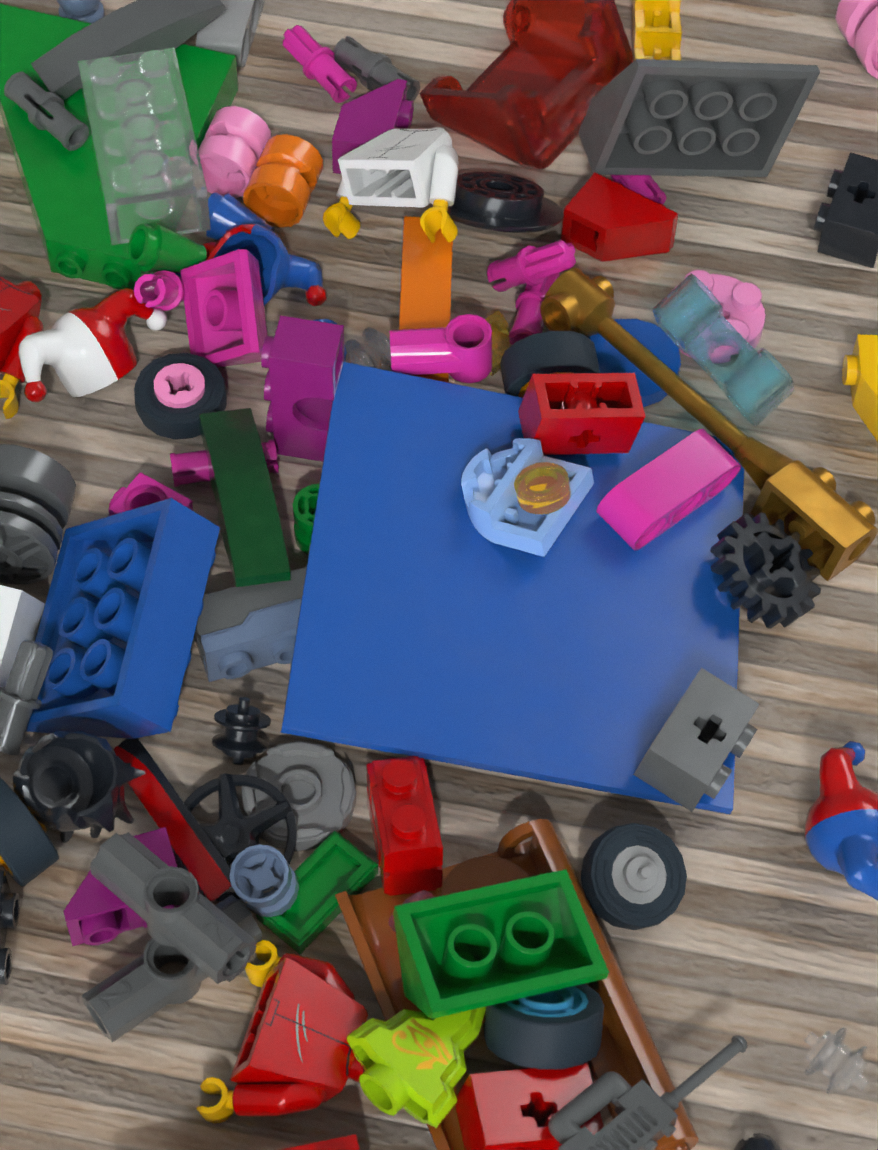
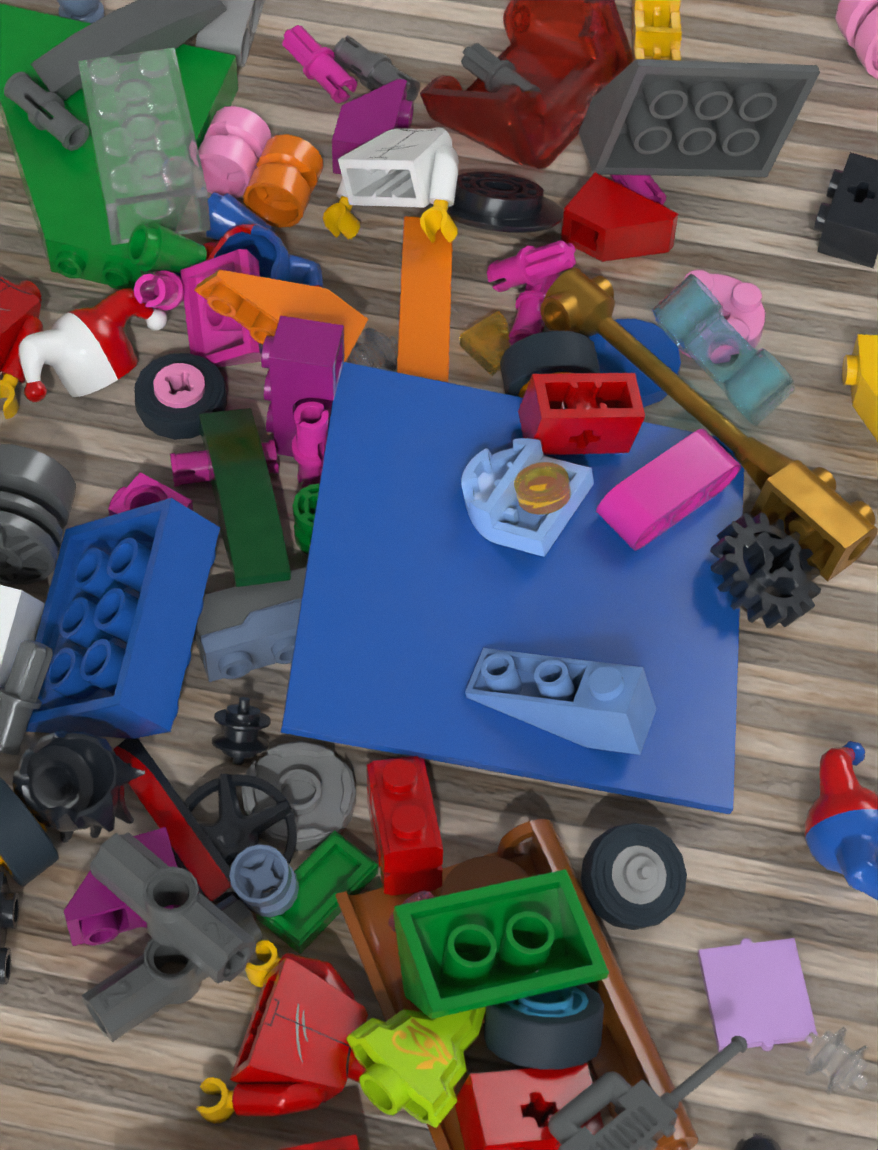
dark pink piece [389,314,492,383] -> none
dark grey brick [633,667,760,812] -> none
none -> orange slope [194,269,368,362]
none -> dark pink pin [292,401,329,488]
none -> dark grey axle [461,43,541,113]
none -> medium blue slope [465,648,656,755]
none -> lavender piece [698,938,817,1052]

